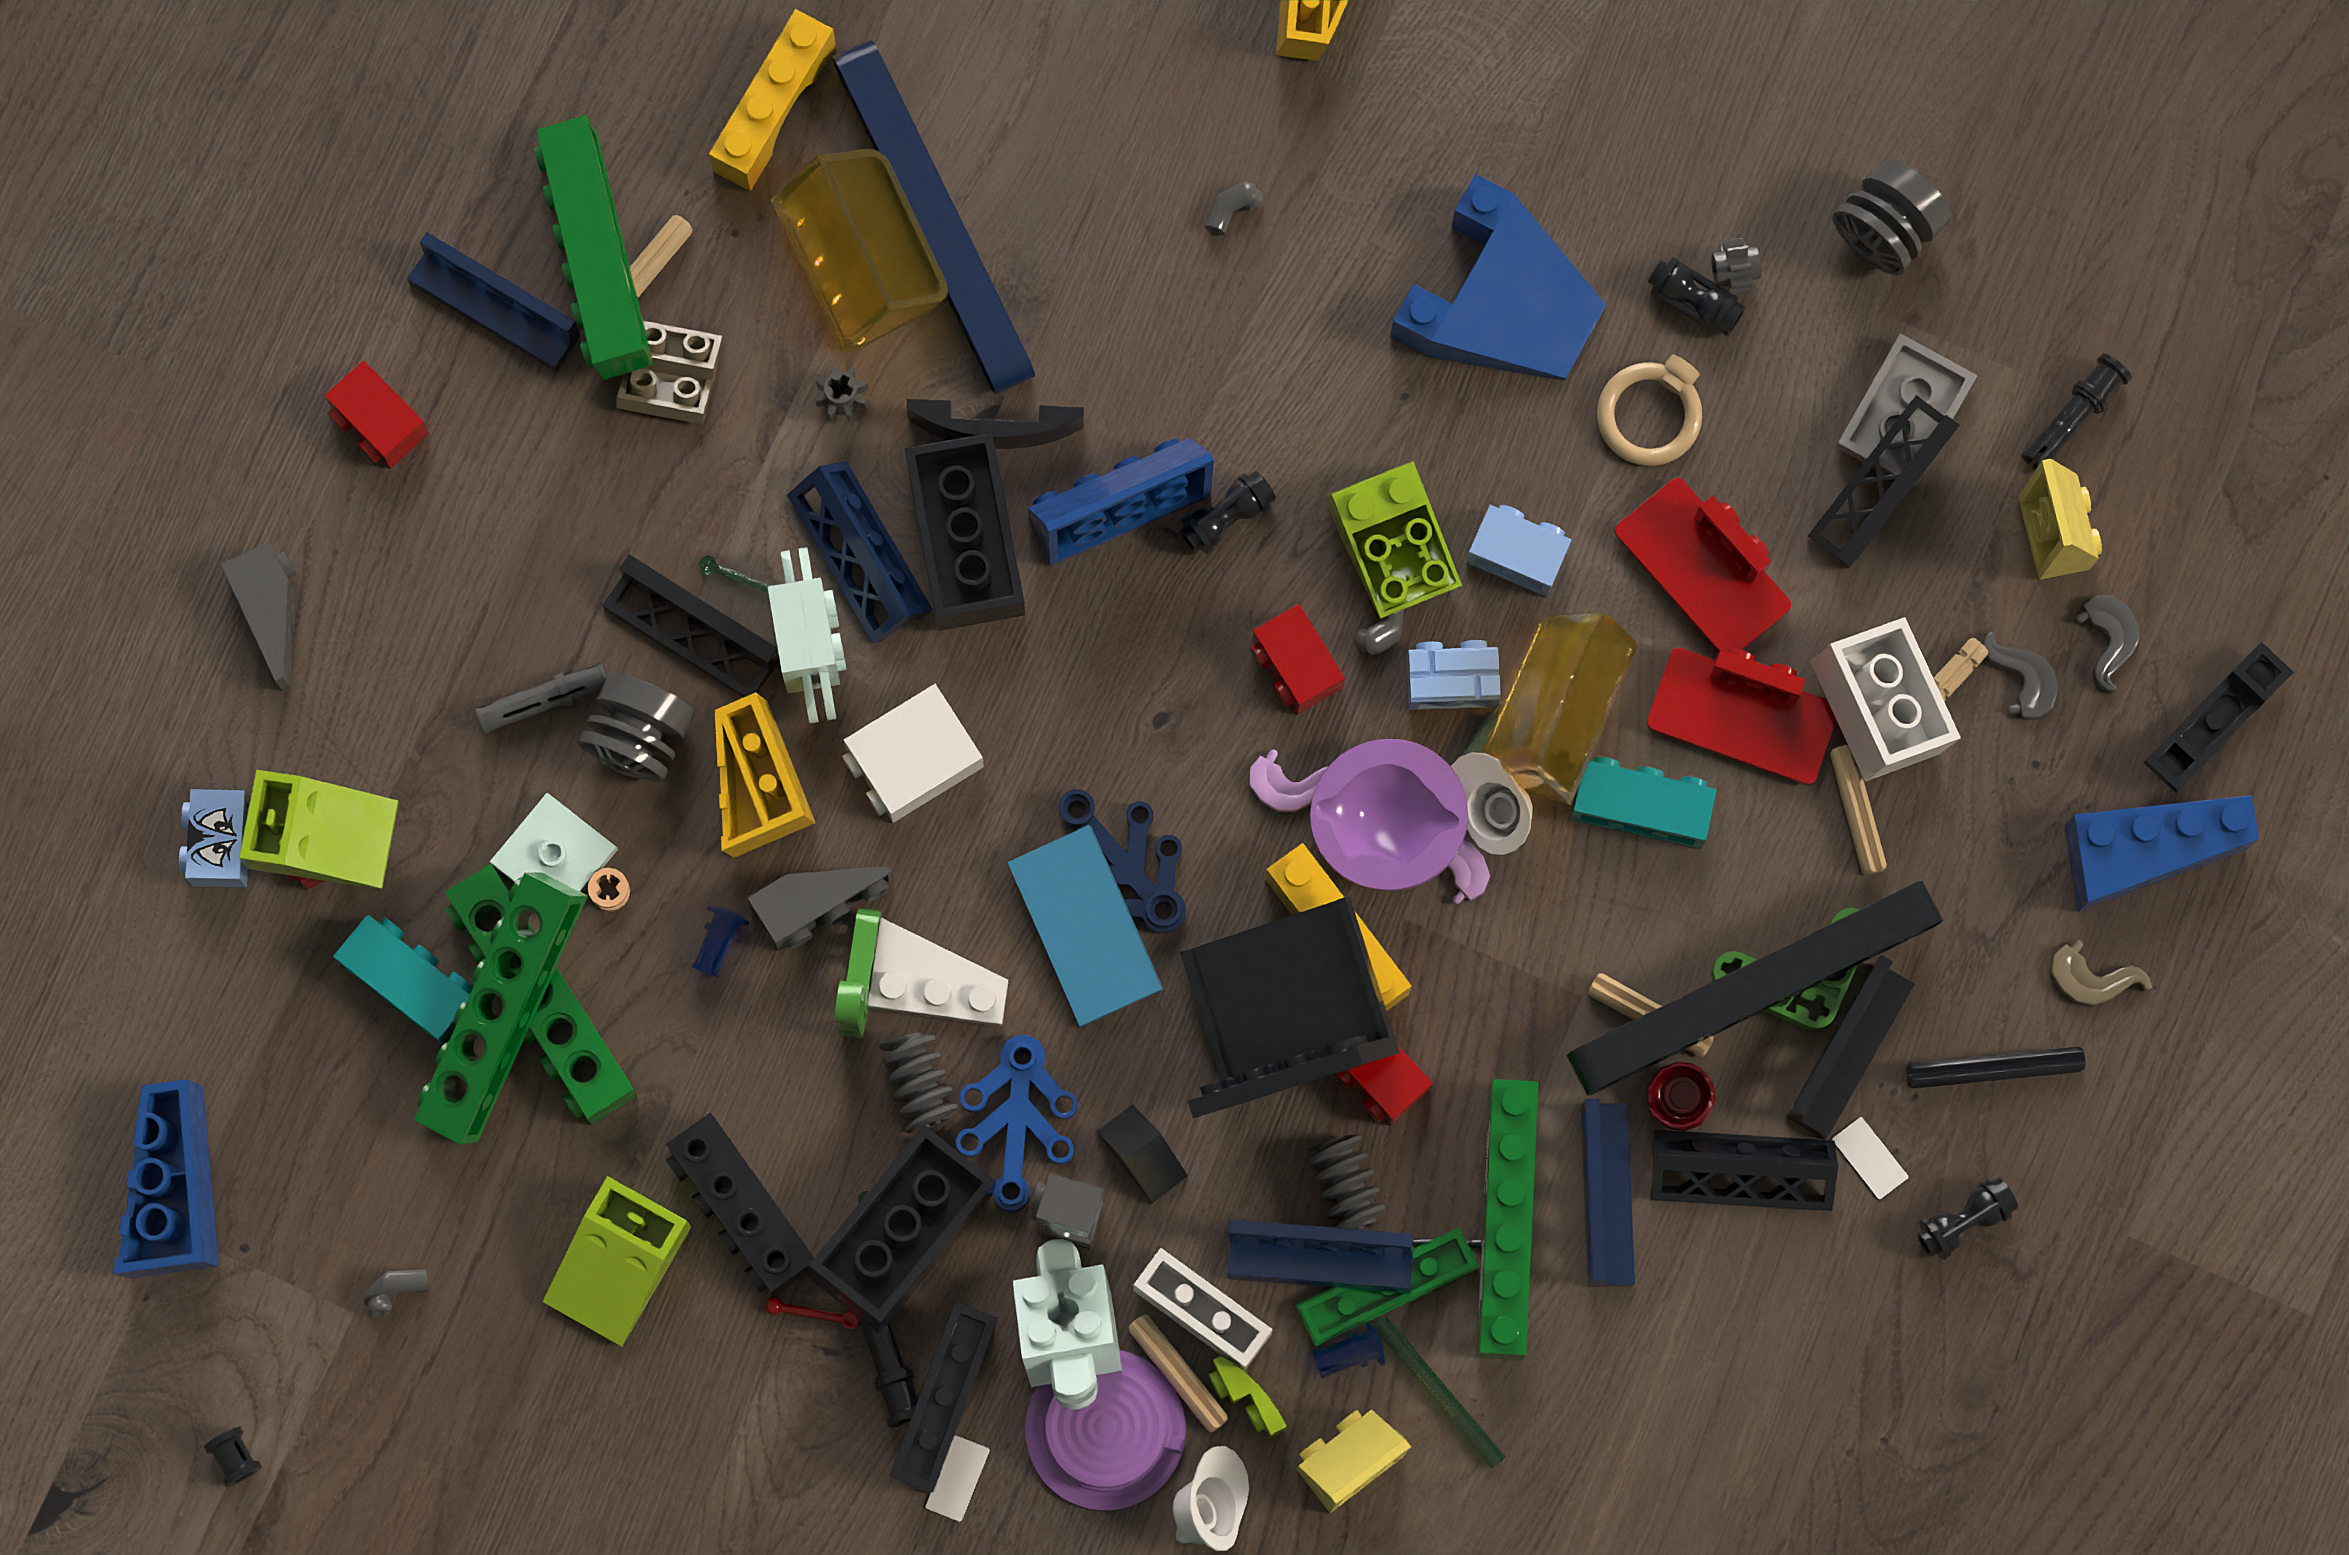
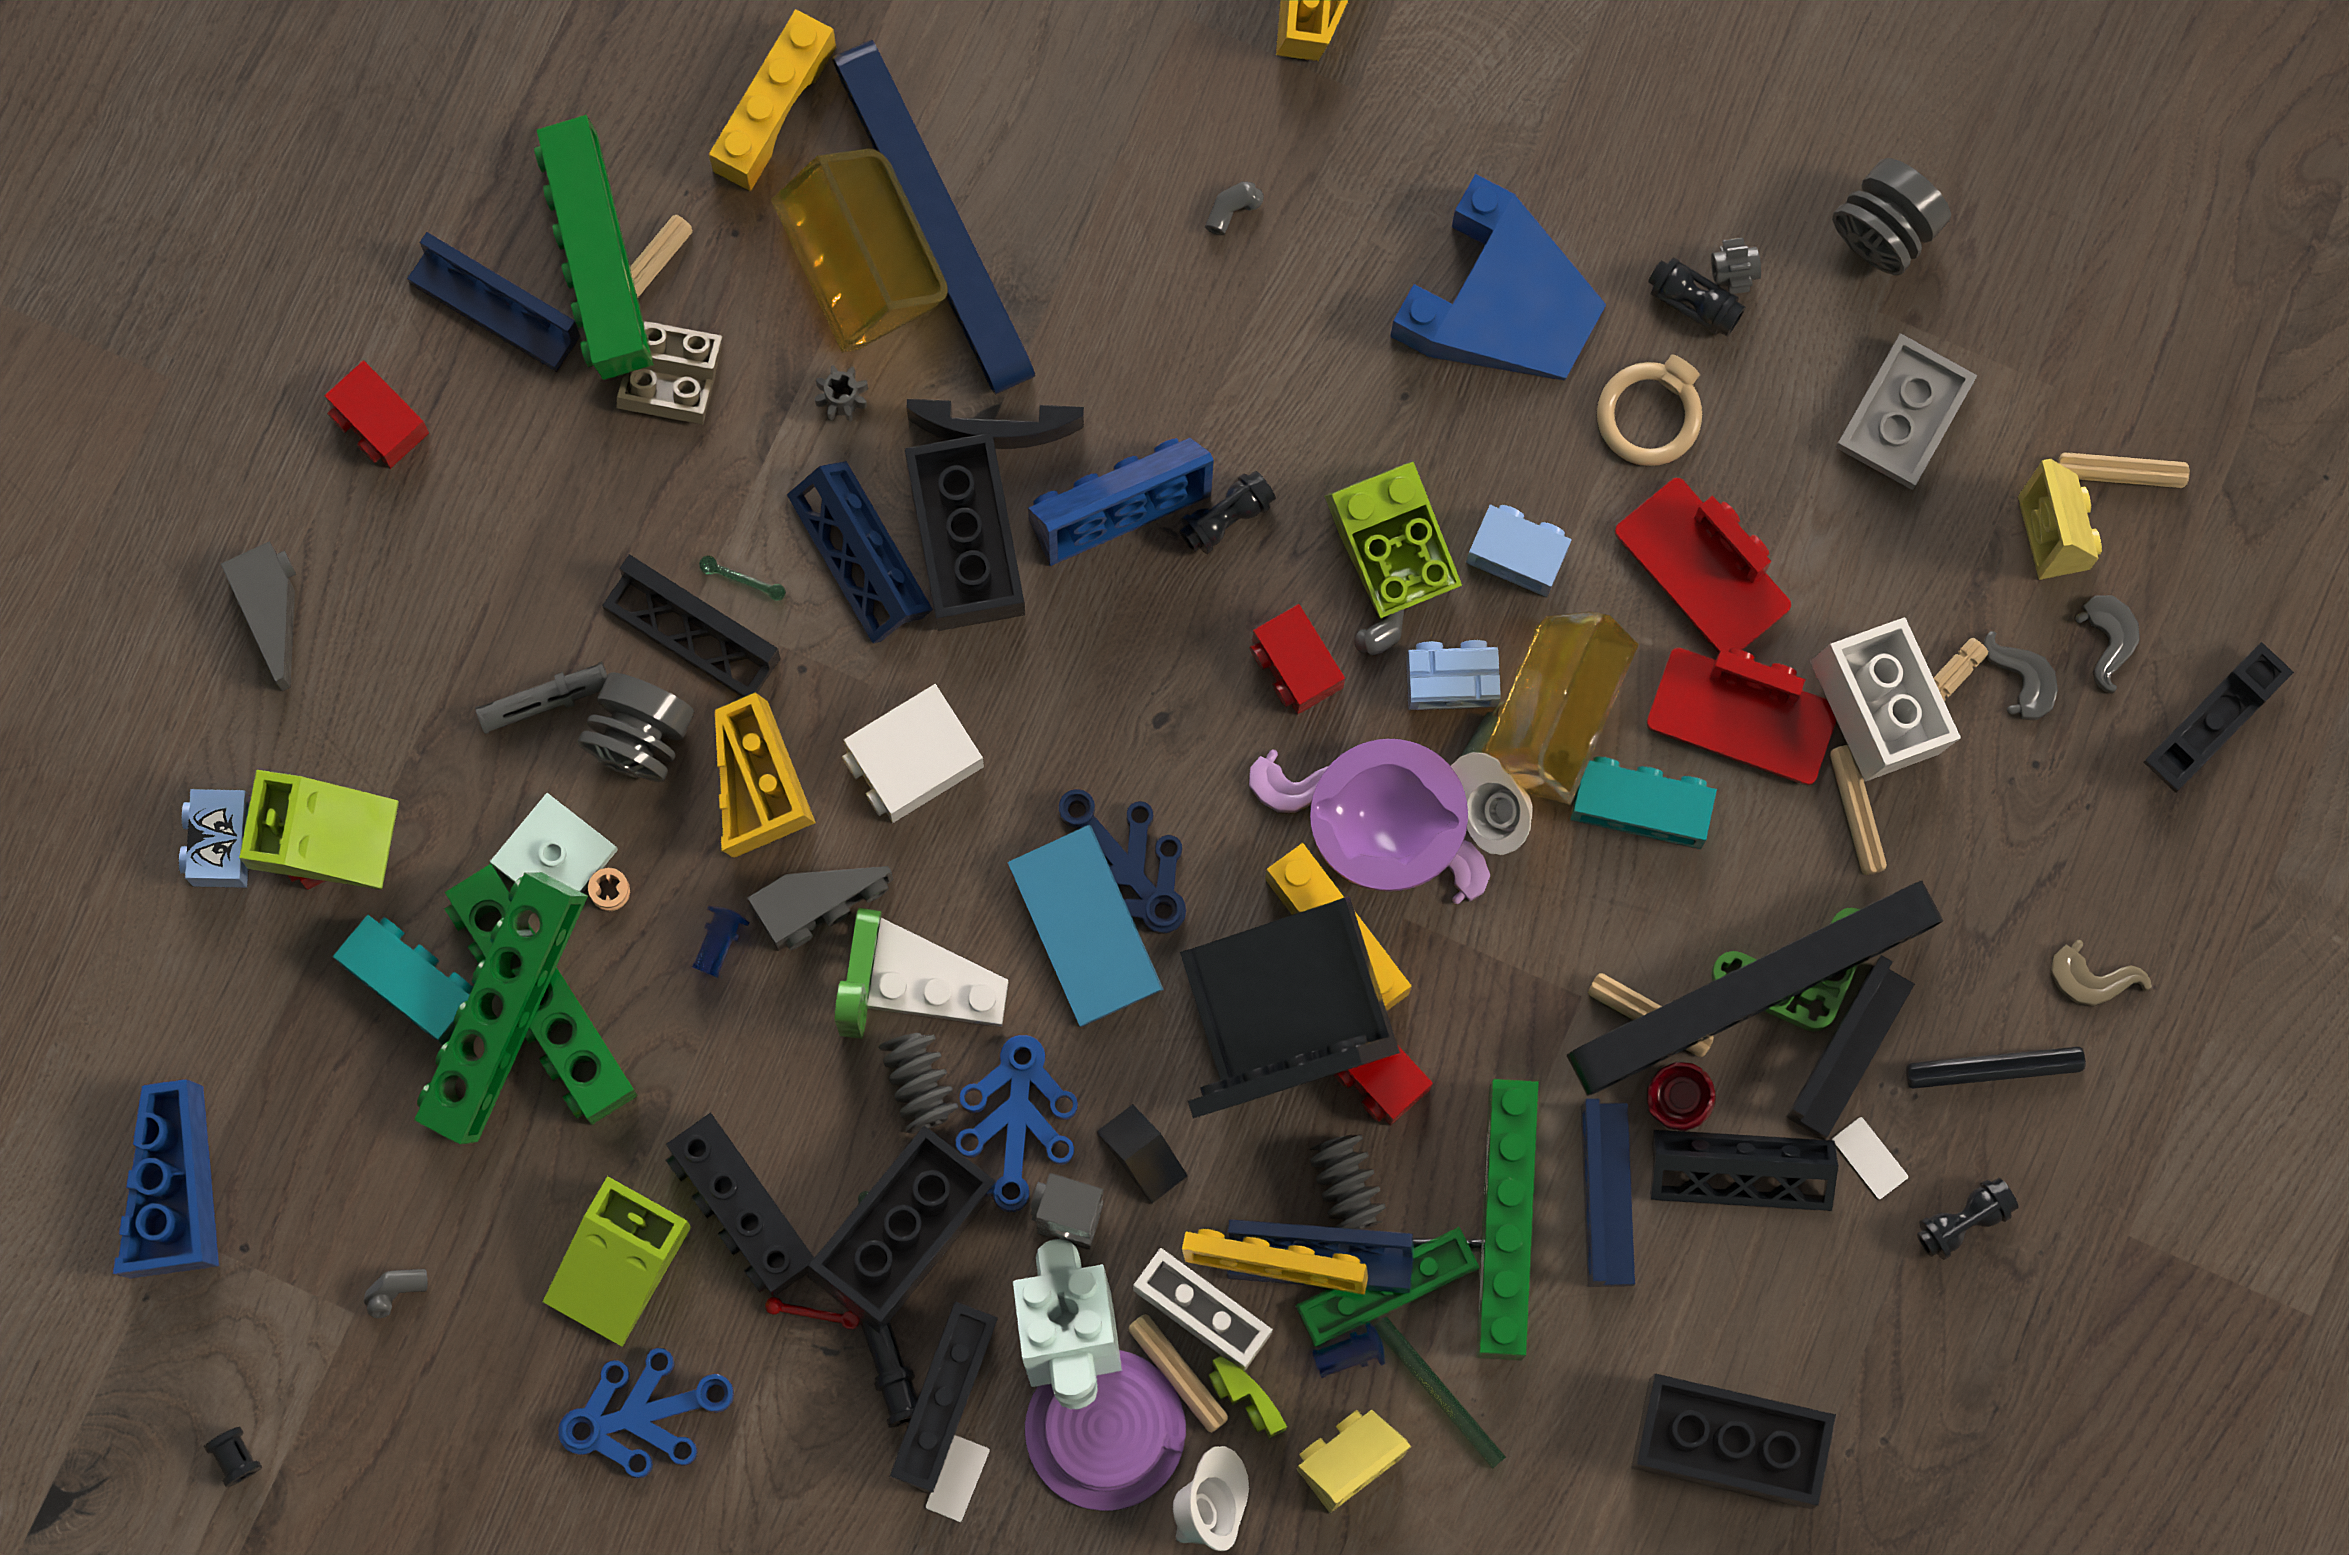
light aqua brick [768,547,847,723] -> none
black fence [1808,395,1960,568] -> none
black pin [2021,353,2132,470] -> none
blue wedge [2064,795,2259,912] -> none
none -> blue plant [558,1348,734,1478]
none -> yellow plate [1182,1229,1368,1295]
none -> black brick [1631,1373,1836,1509]
none -> tan axle [2058,452,2190,488]

